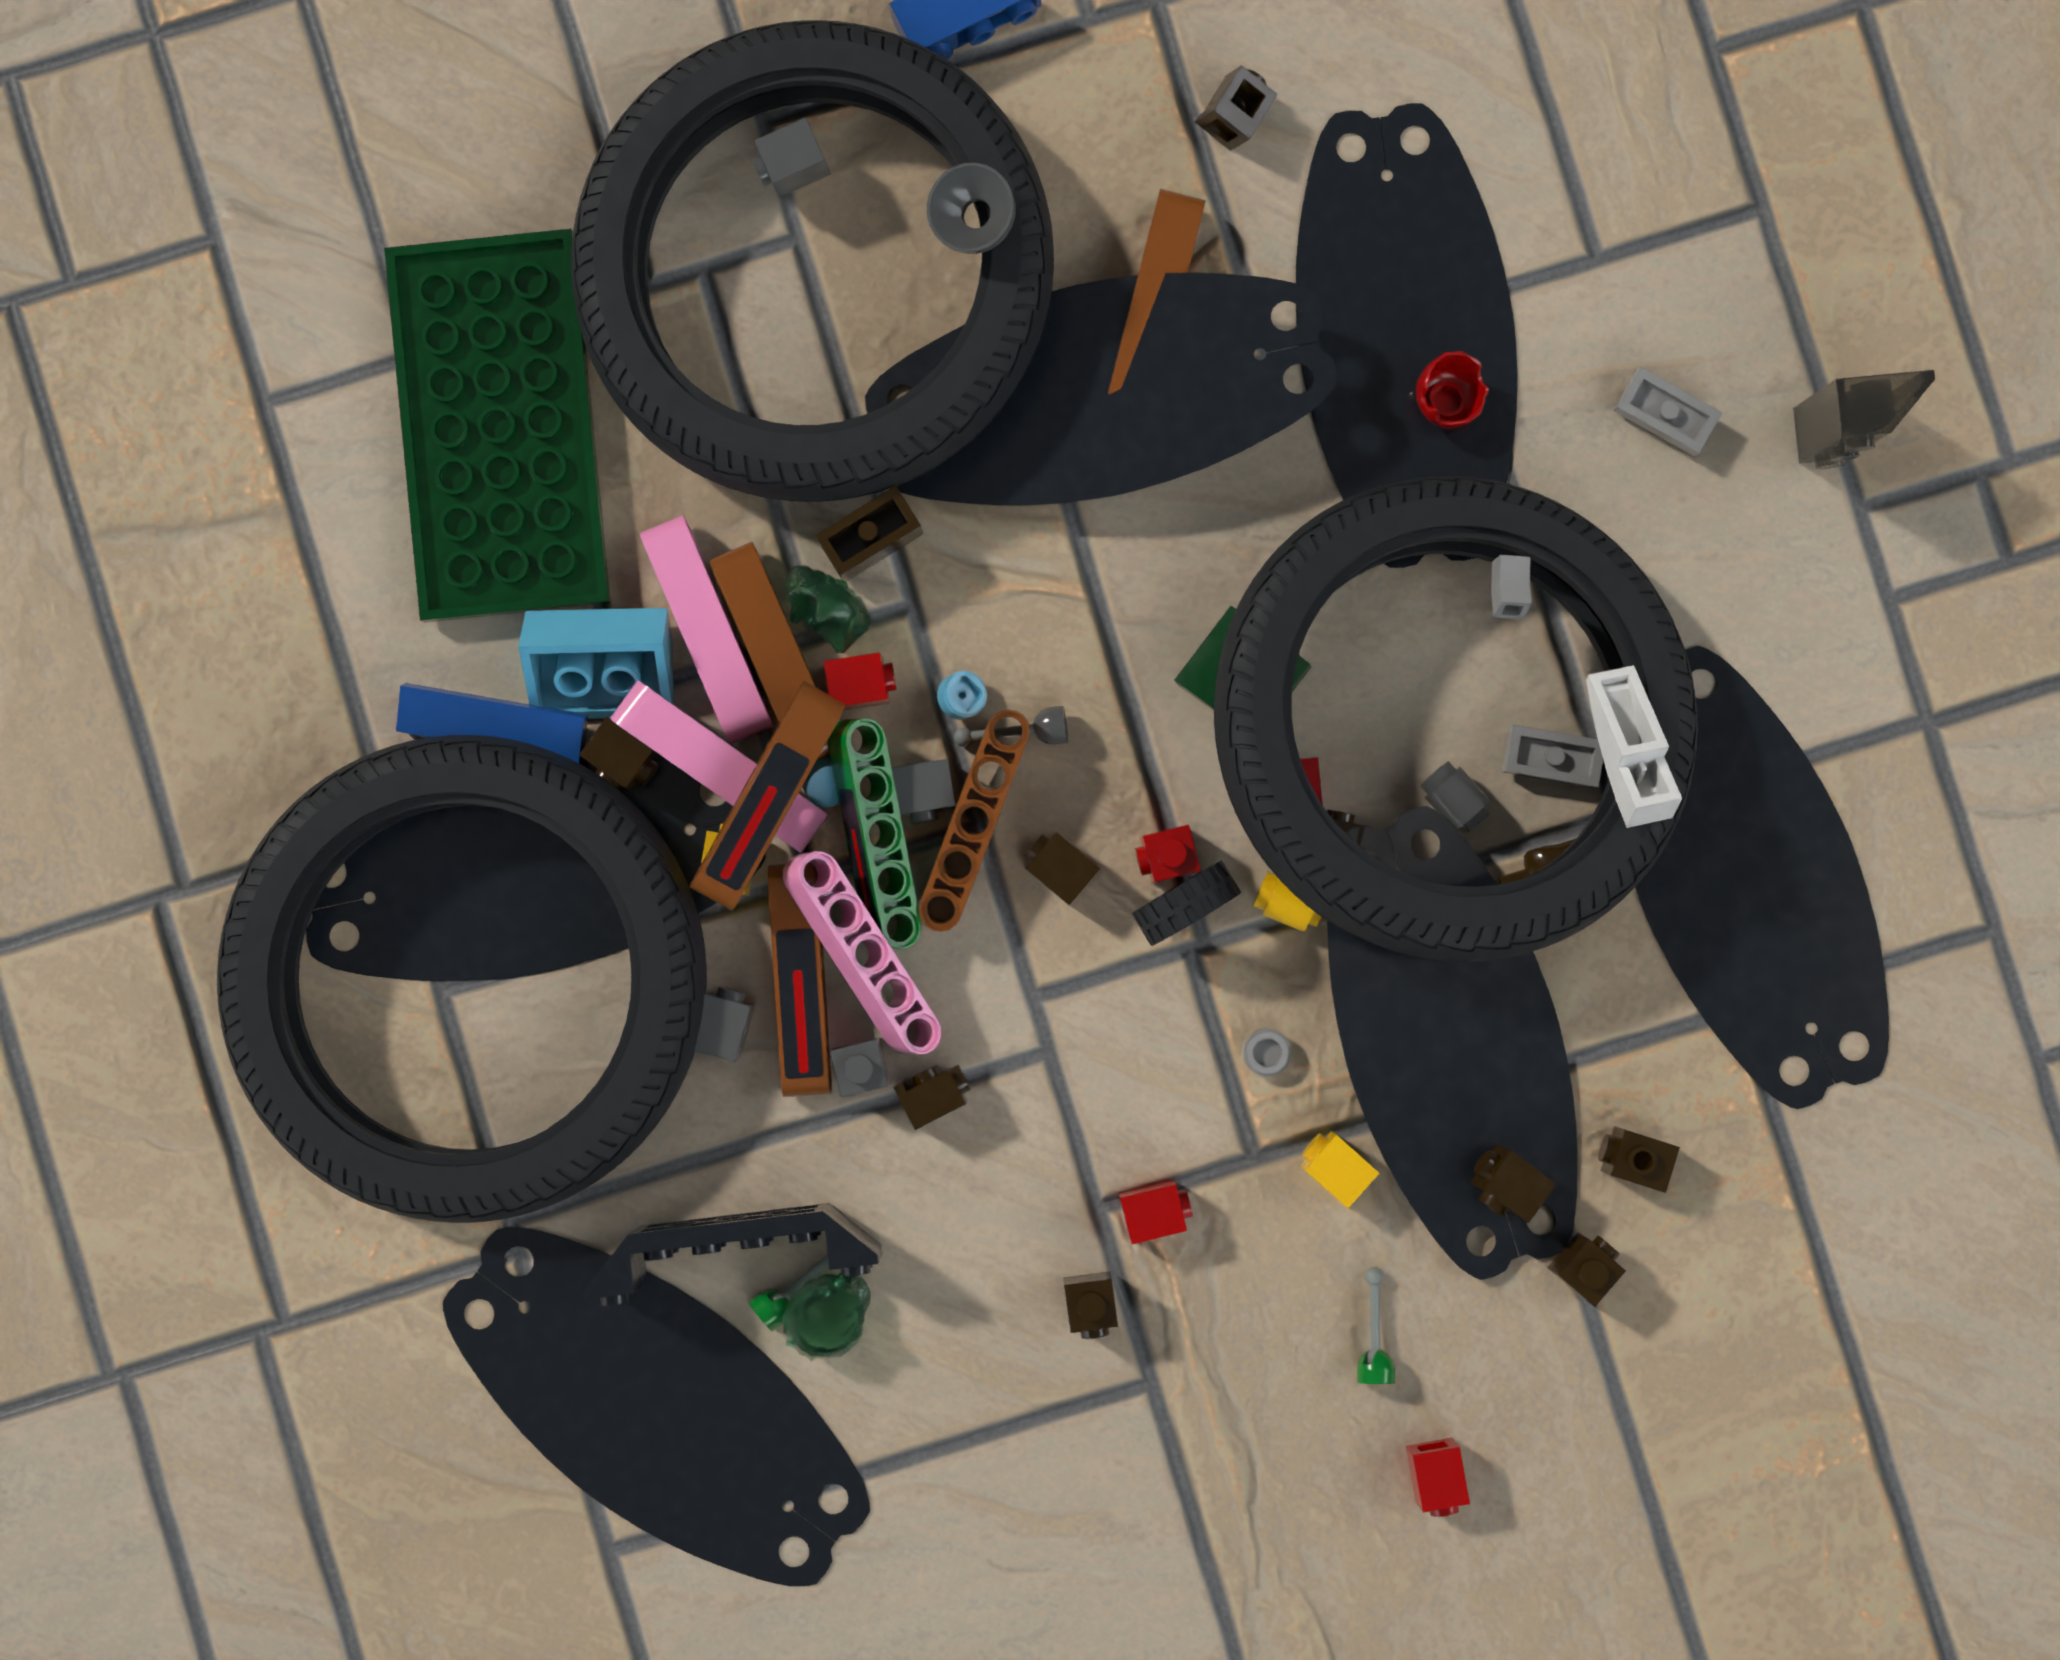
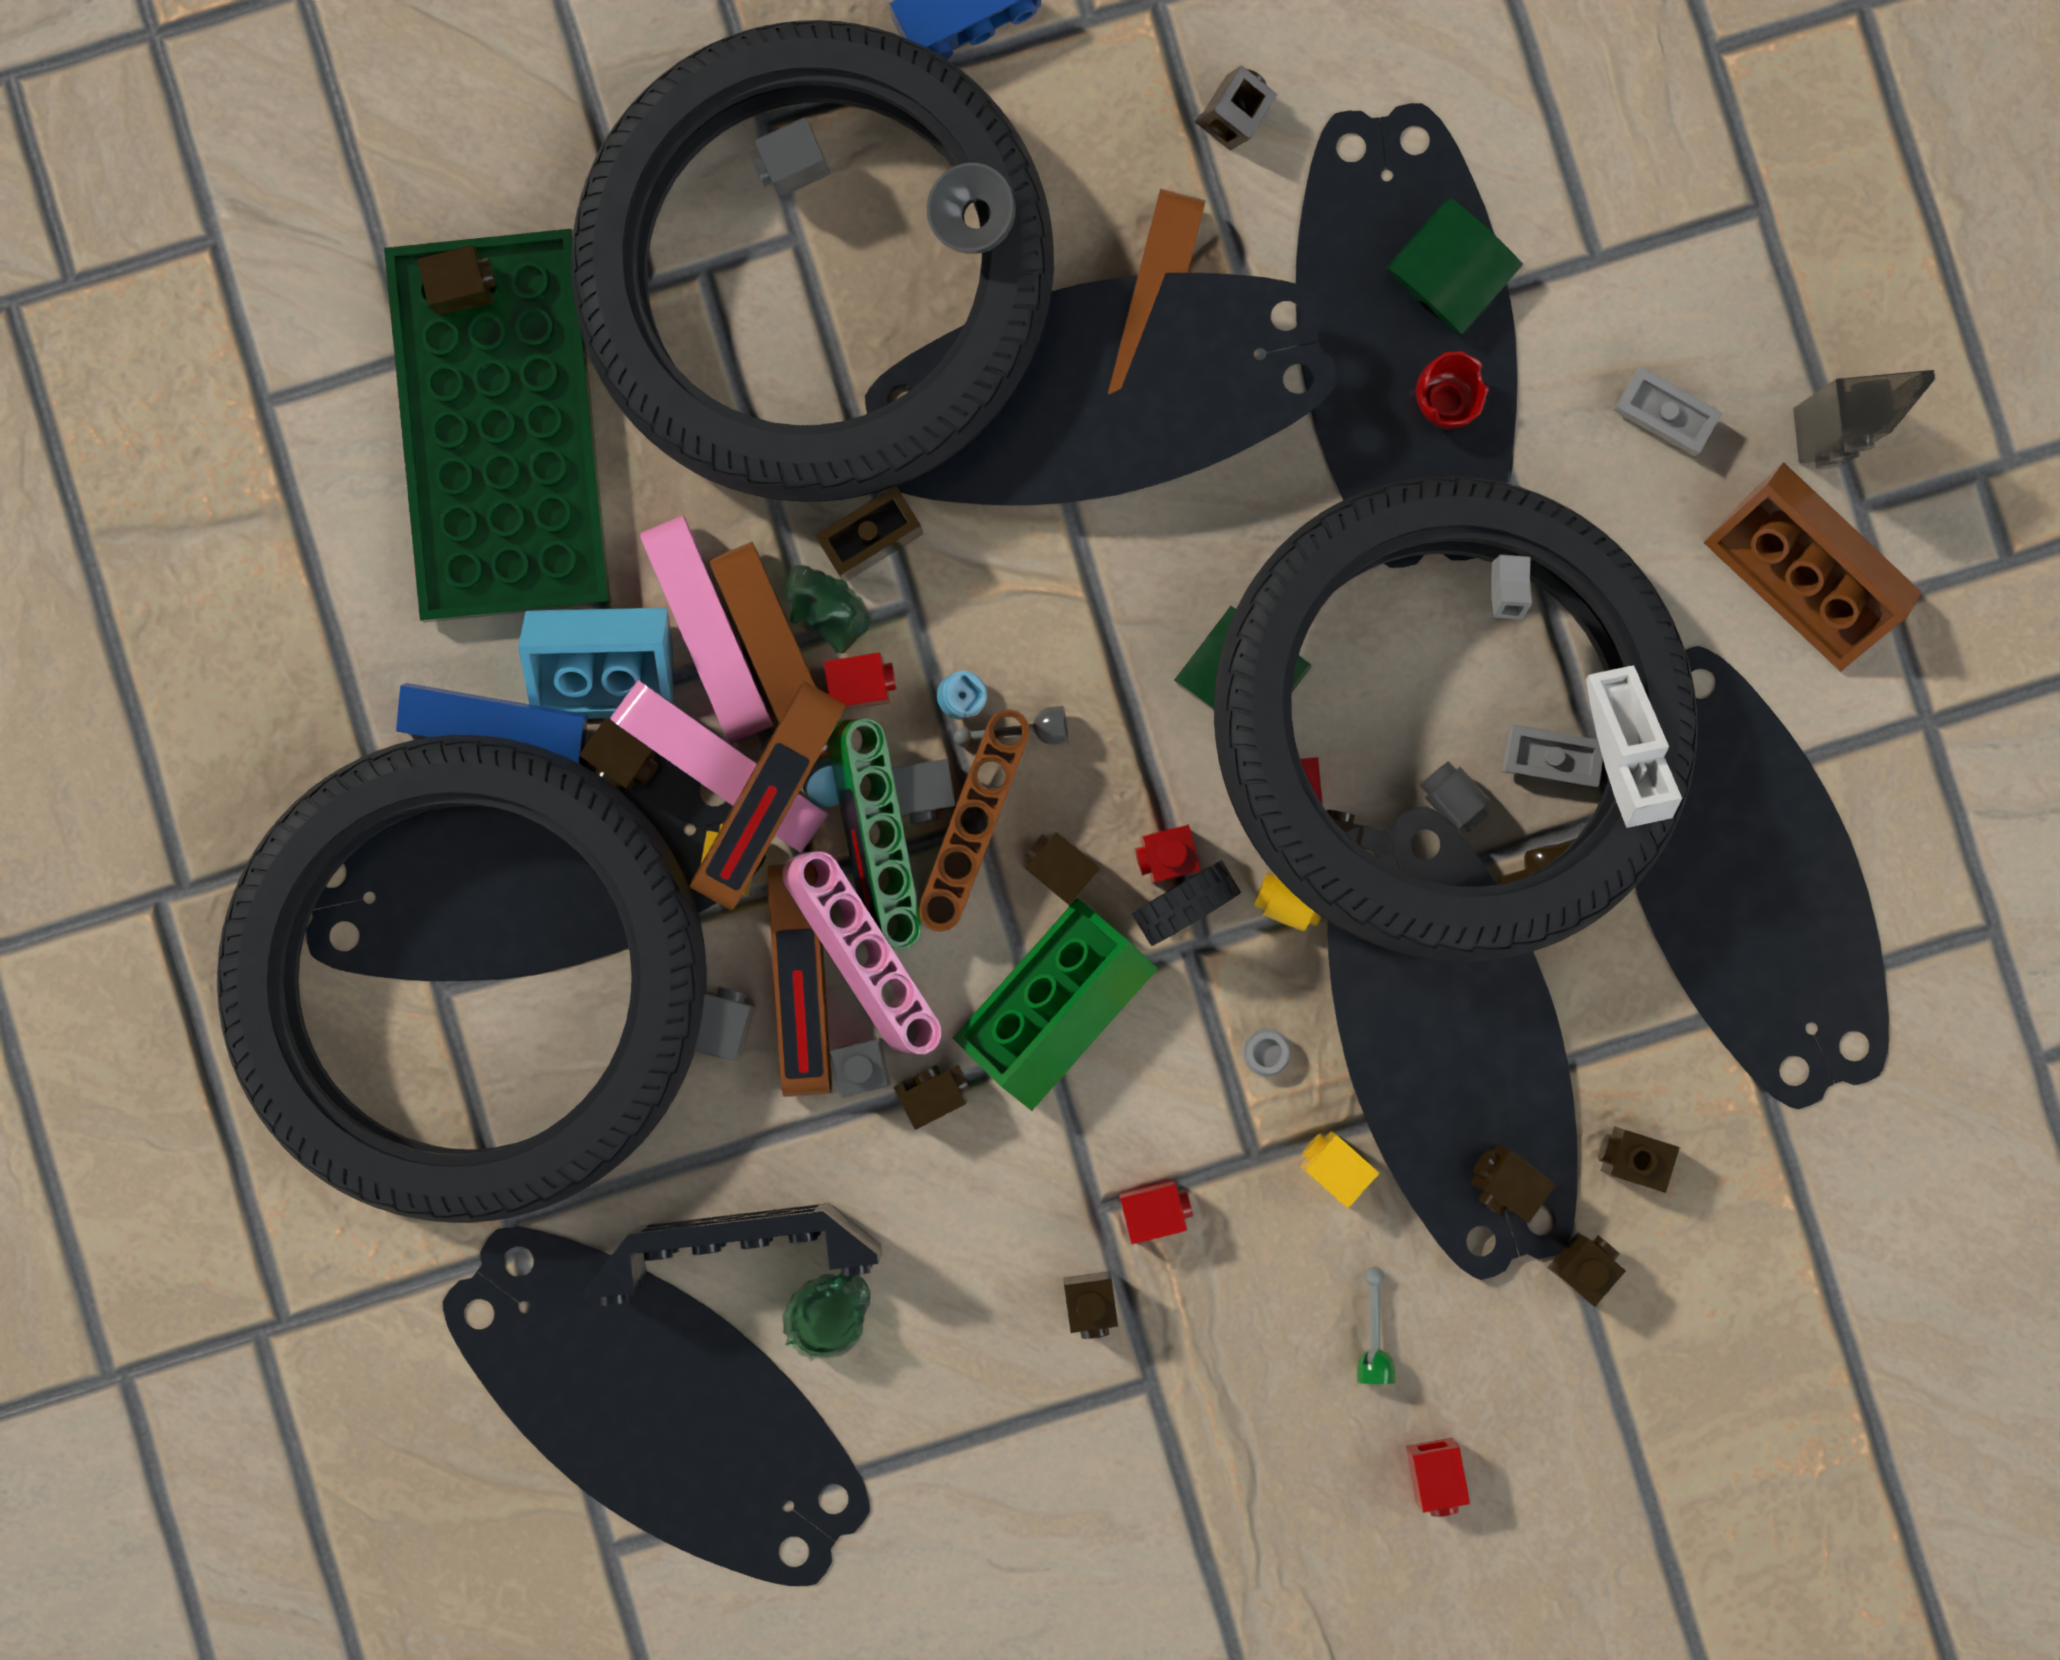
green hinge [748,1255,829,1332] -> none
none -> dark brown brick [417,245,497,316]
none -> green slope [952,897,1158,1111]
none -> dark green slope [1386,198,1523,334]
none -> dark orange slope [1704,462,1922,672]

